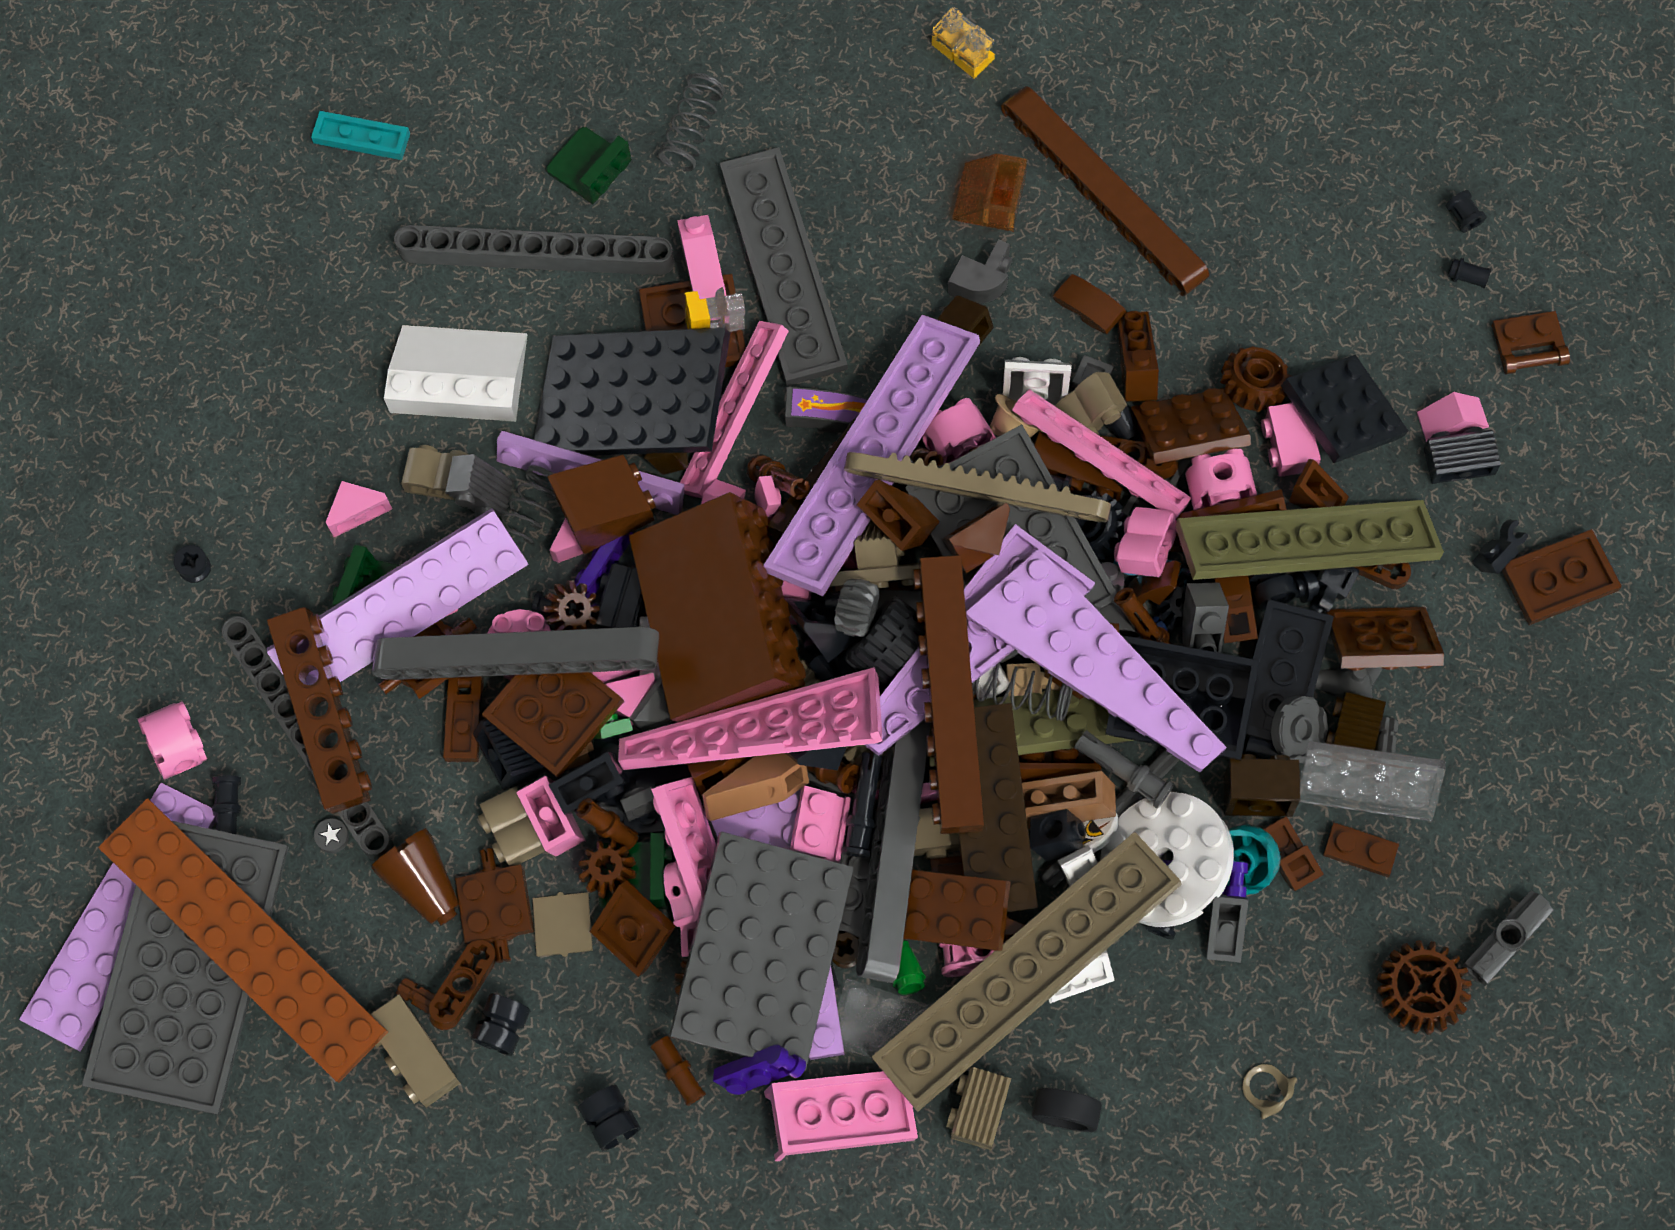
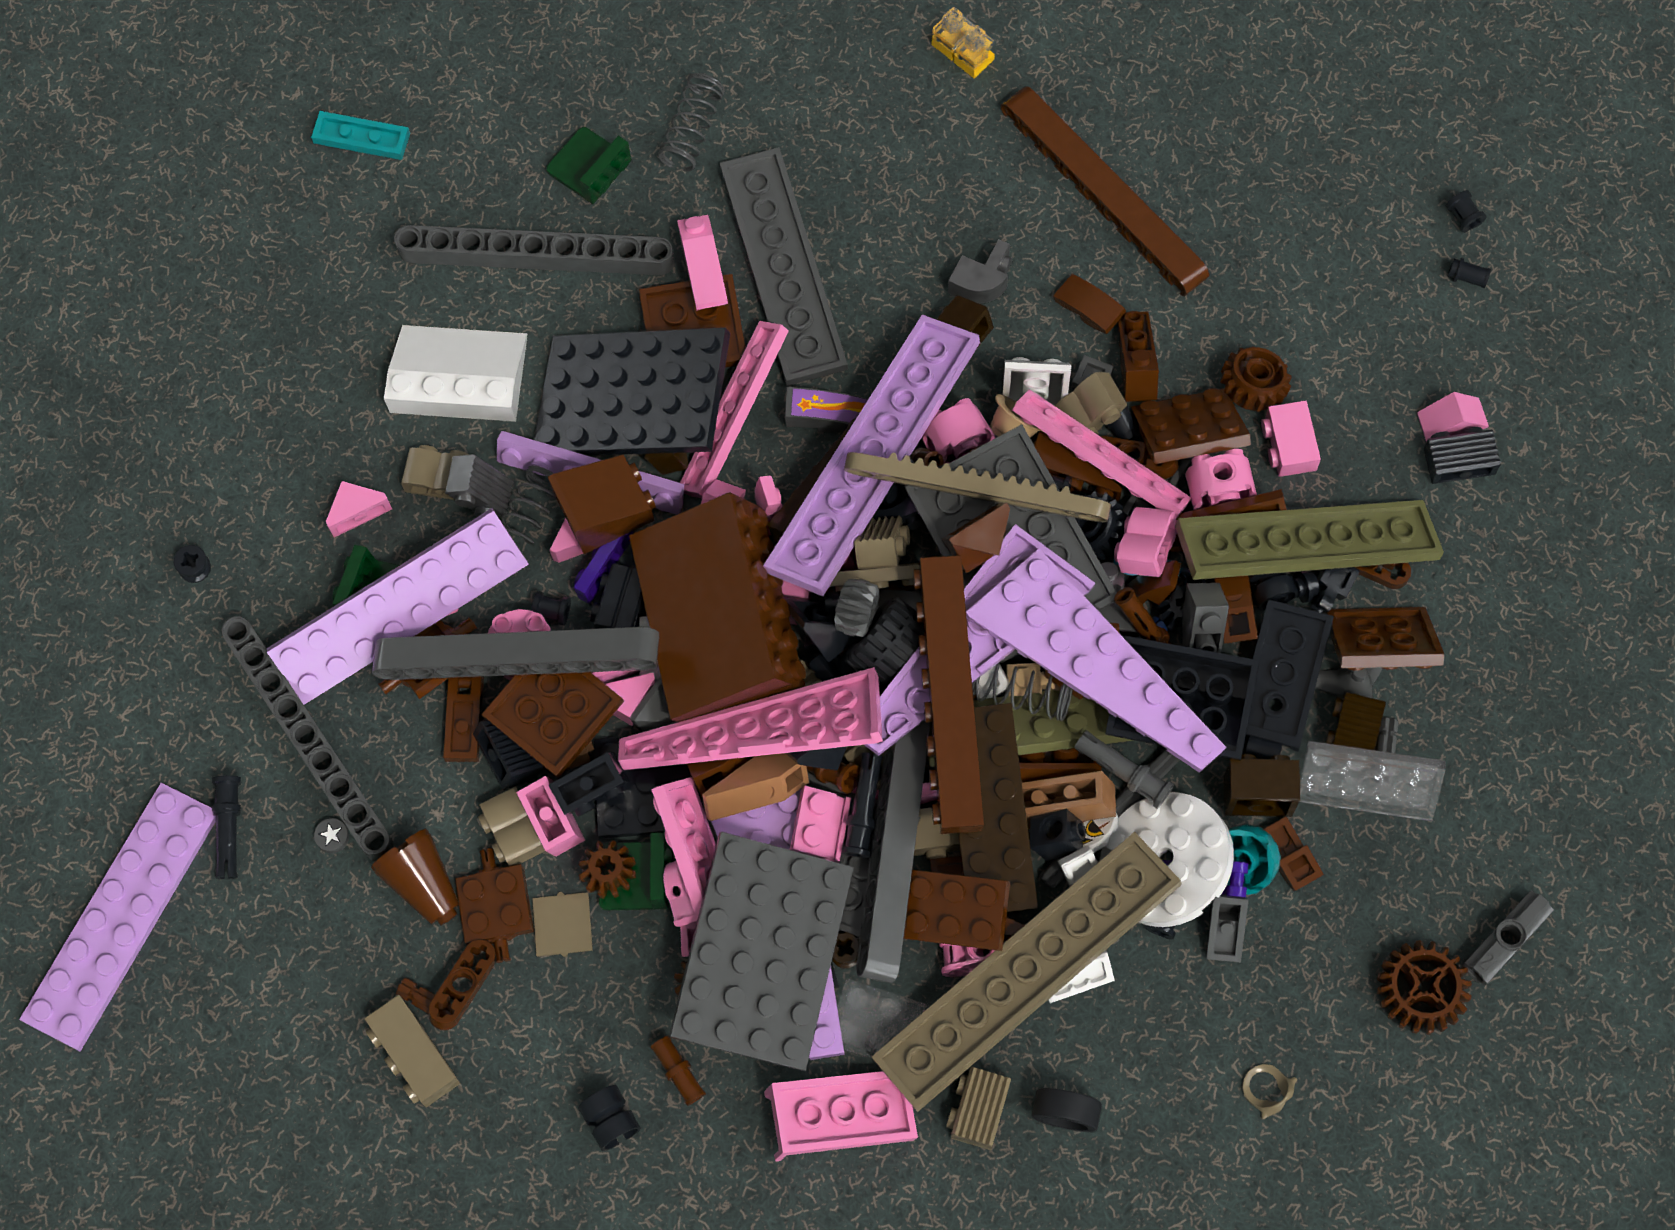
dark grey plate [82,821,289,1115] -> none
dark orange plate [98,798,388,1083] -> none
bright pink brick [137,701,207,780] -> none
reddish brown brick [267,607,372,814] -> none
black wheel [471,993,531,1056] -> none
reddish brown gear [542,580,600,631] -> none
reddish brown pin [577,798,638,850] -> none
reddish brown plate [589,881,676,977] -> none
plate [593,713,633,739] -> none
dark grey plate [620,787,655,821] -> none
clear hips [685,287,745,332] -> none
dark purple plate [713,1044,806,1095] -> none
reddish brown pin [747,455,810,499] -> none
reddish brown slope [856,479,940,551] -> none
green cone [892,941,926,995] -> none
clear orange slope [952,153,1027,232] -> none
dark grey tile [1271,695,1328,763] -> none
black plate [1281,355,1409,463] -> none
reddish brown slope [1289,459,1349,509] -> none
reddish brown plate [1323,822,1399,878] -> none
black plate [1472,519,1528,574] -> none
reddish brown plate [1492,311,1570,374] -> none
reddish brown plate [1502,529,1622,625] -> none

